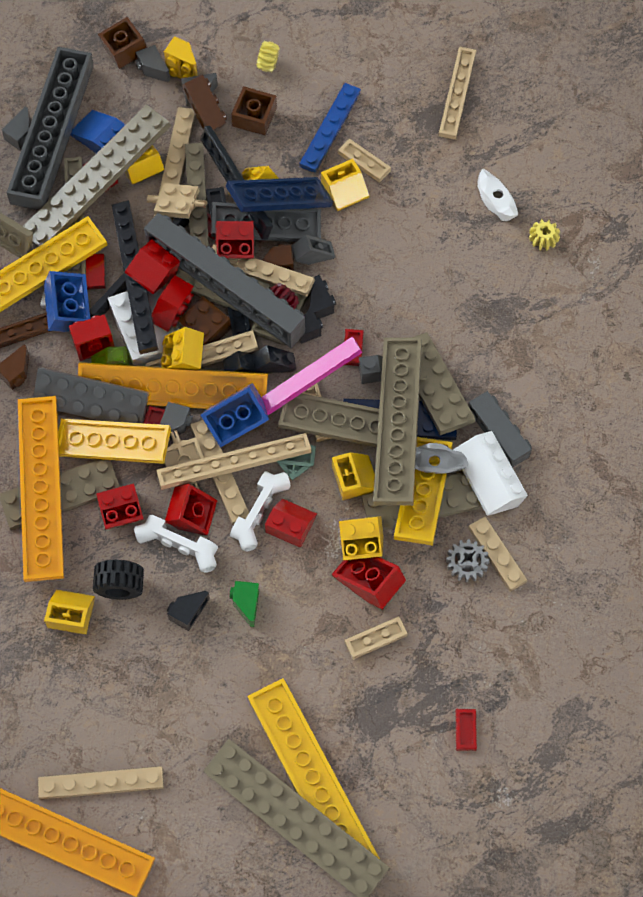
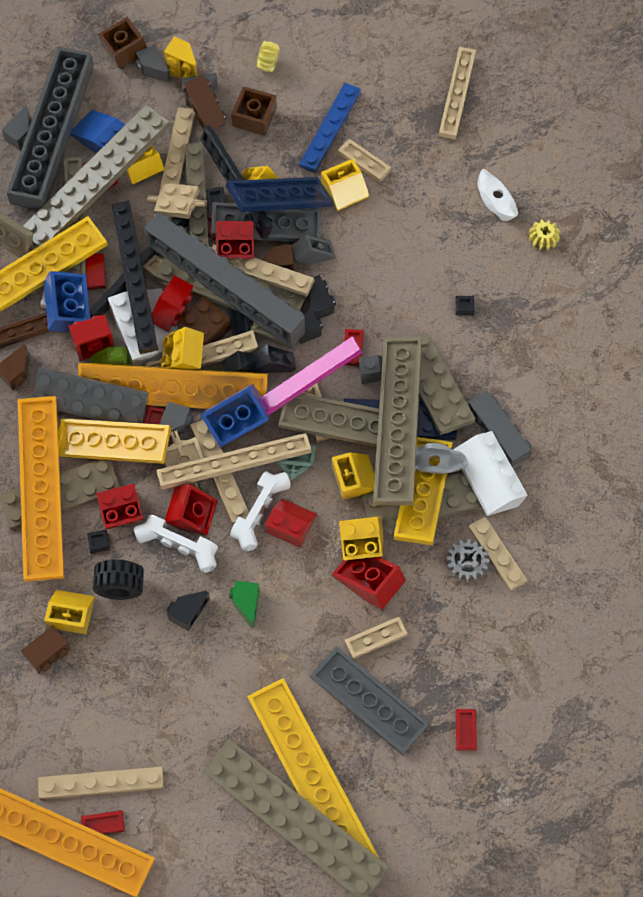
red slope [125,240,181,295] -> none
dark red gear [270,283,299,310] -> none
none -> reddish brown brick [21,626,70,674]
none -> red tile [81,810,125,835]
none -> black tile [87,530,110,553]
none -> dark grey plate [310,646,430,756]
none -> black tile [455,296,475,315]

